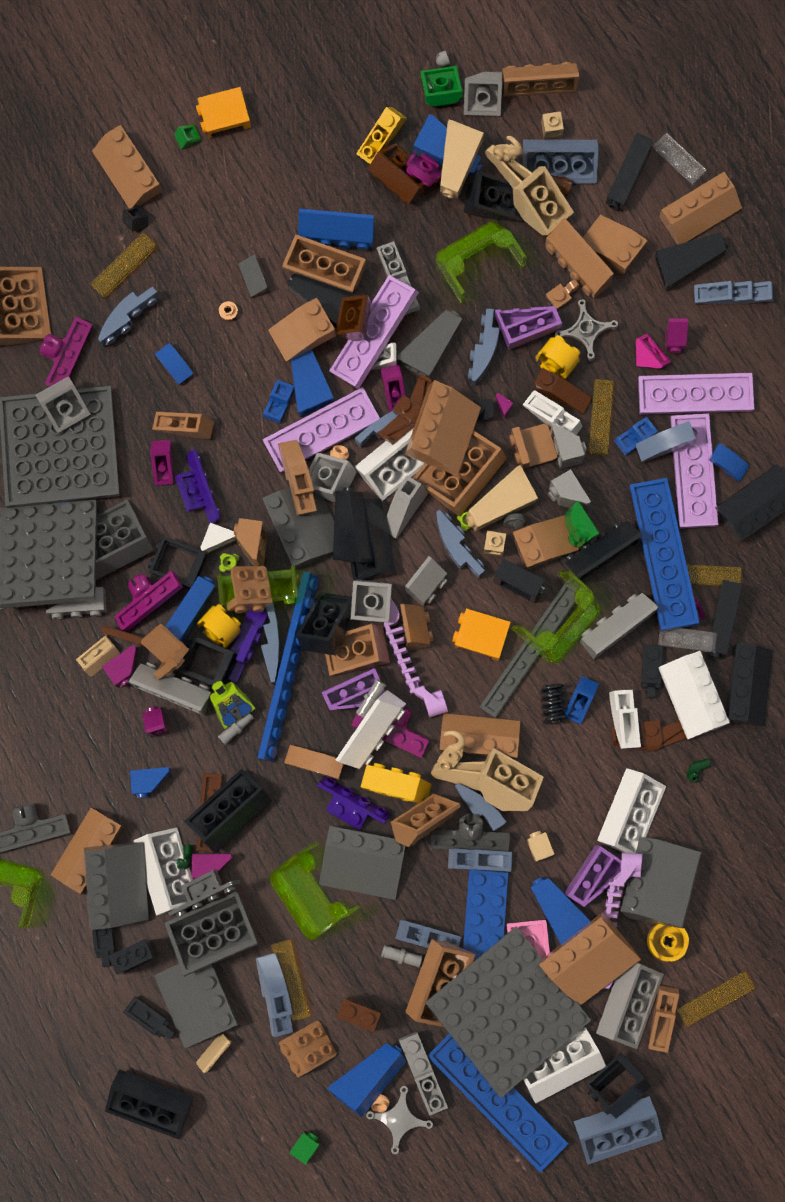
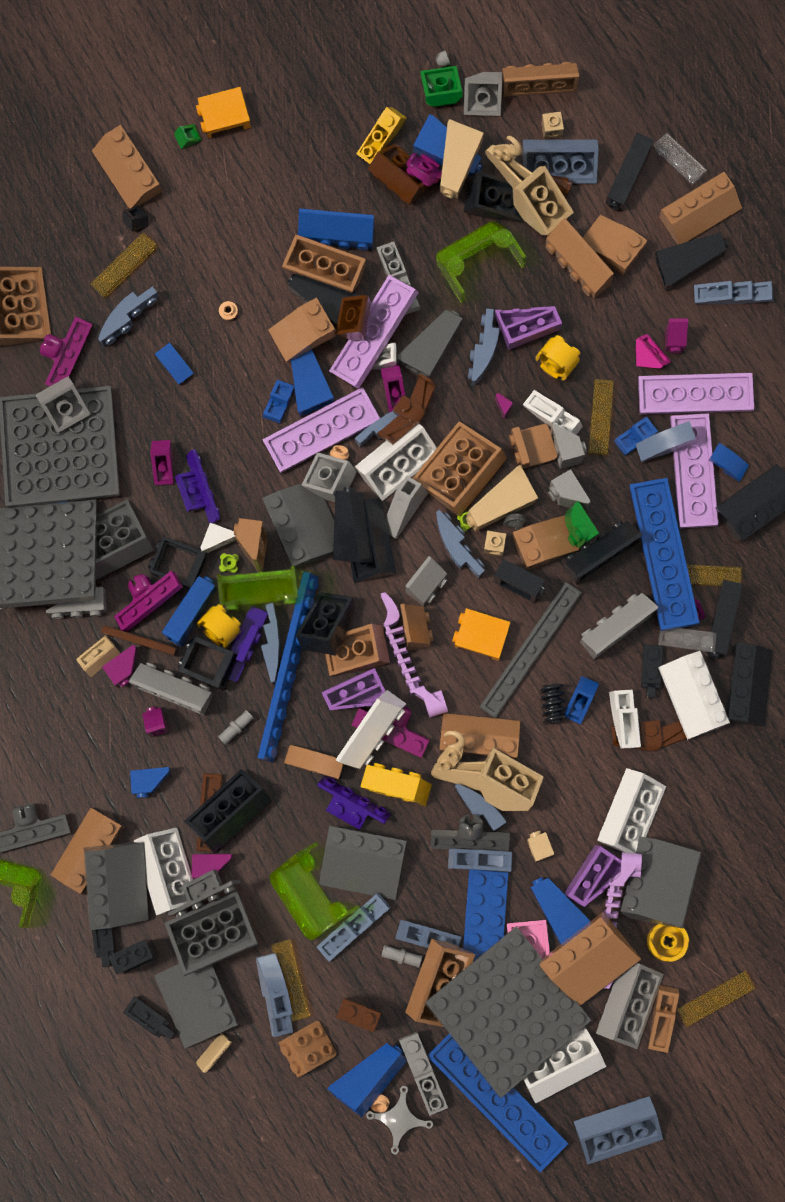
black slope [105,1069,193,1139] -> none
medium nougat bracket [141,624,189,680] -> none
medium nougat slope [152,412,214,439] -> none
dark green arm [177,845,193,870] -> none
torso [209,681,256,729] -> none
medium nougat bracket [227,566,273,613] -> none
dark grey slope [238,255,269,298] -> none
medium nougat slope [278,440,317,516] -> none
green brick [289,1131,320,1165] -> none
light grey slope [351,579,392,623] -> none
light grey pin [356,679,387,718] -> none
medium nougat slope [391,794,460,847] -> none
medium nougat slope [405,380,481,476] -> none
black slope [473,399,494,422] -> none
clear neon green windscreen [511,571,600,663] -> none
reddish brown slope [533,368,592,415] -> none
medium nougat plate [545,279,579,310] -> none
light grey piece [555,299,618,361] -> none
black window [586,1053,651,1119] -> none
dark green arm [686,758,711,783] -> none
none -> sand blue slope [317,893,391,962]

